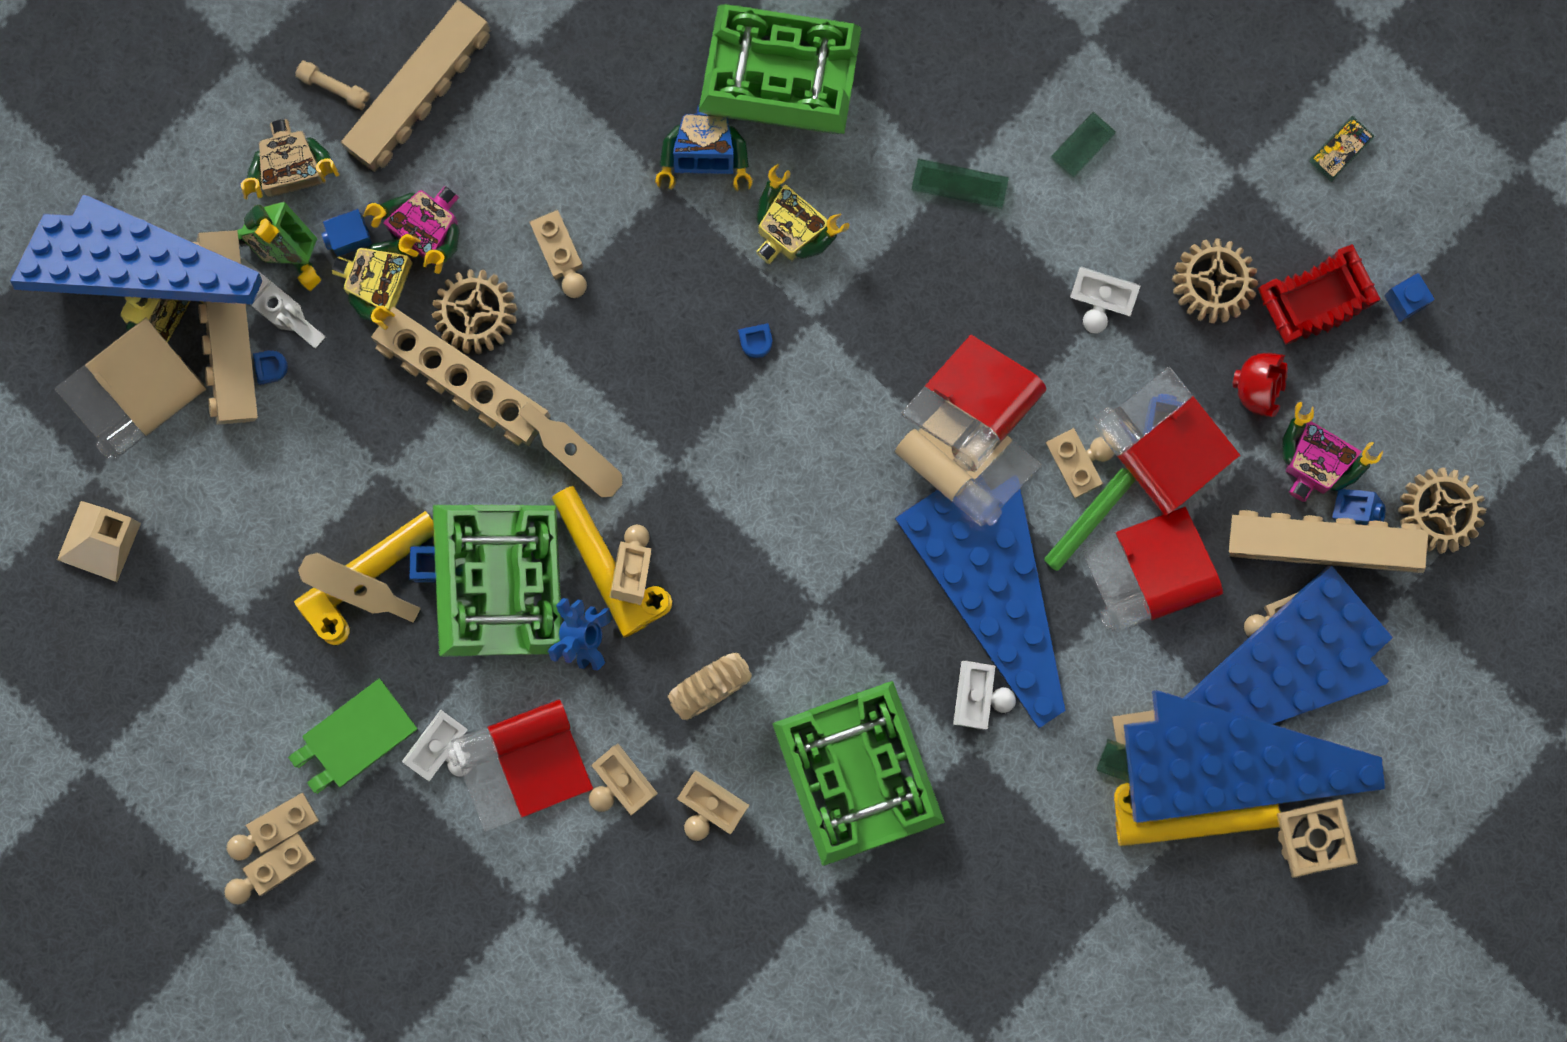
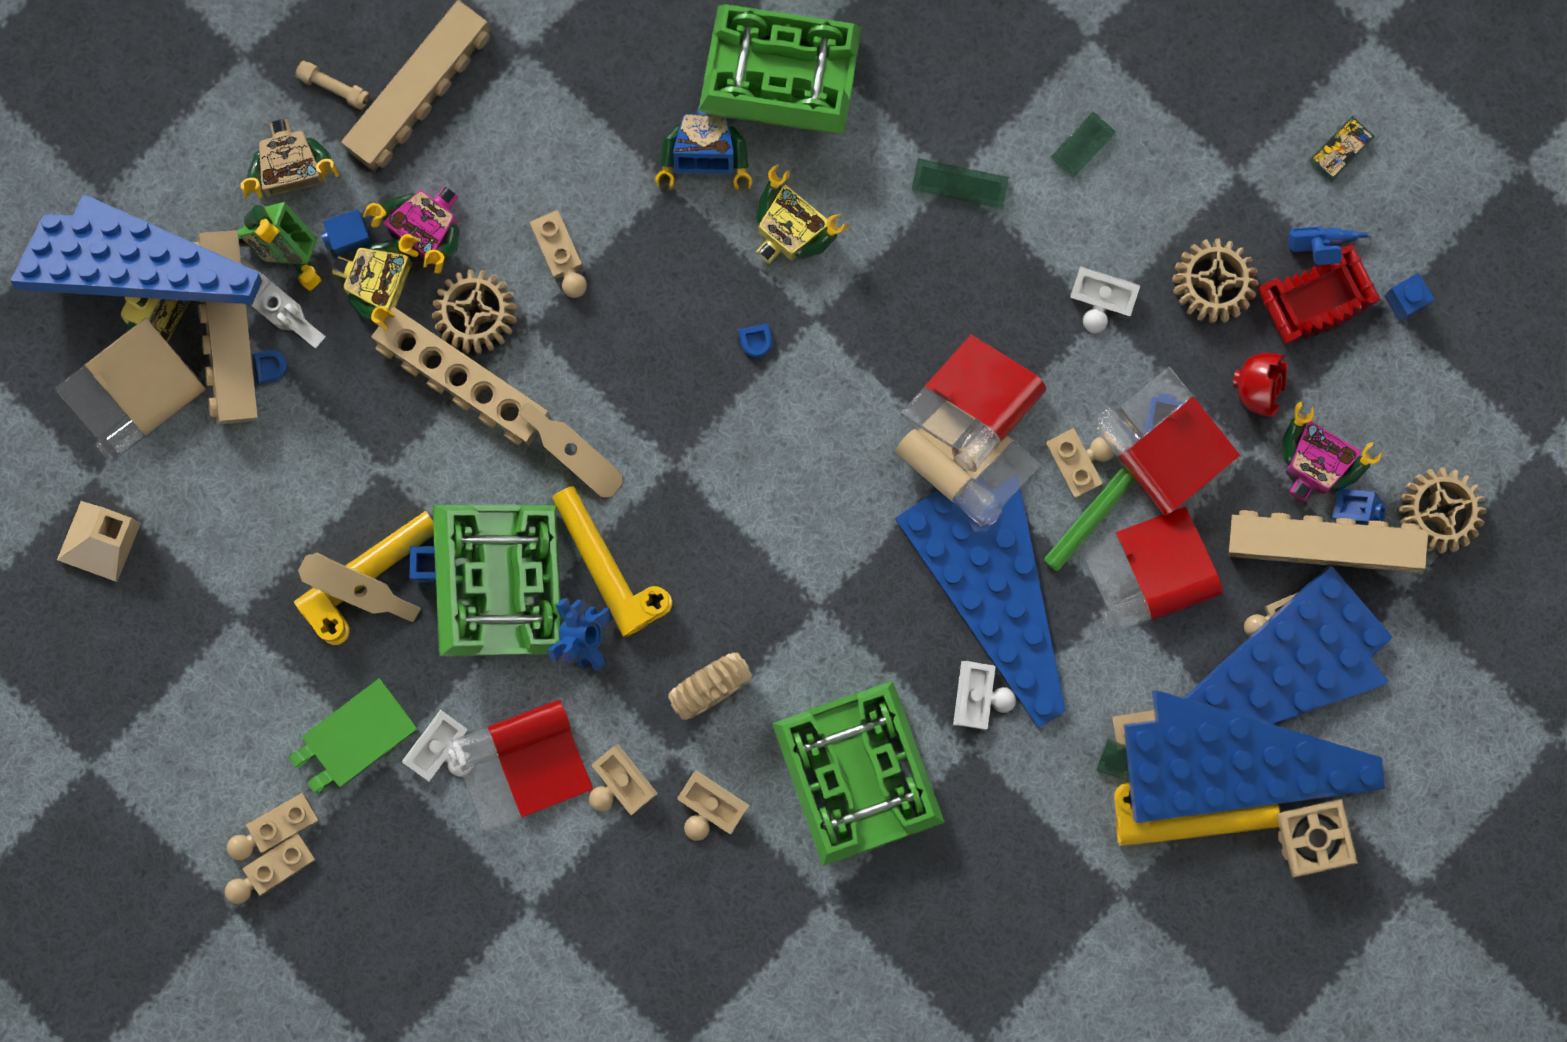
tan plate [610,525,651,605] -> none
none -> blue piece [1289,226,1368,265]

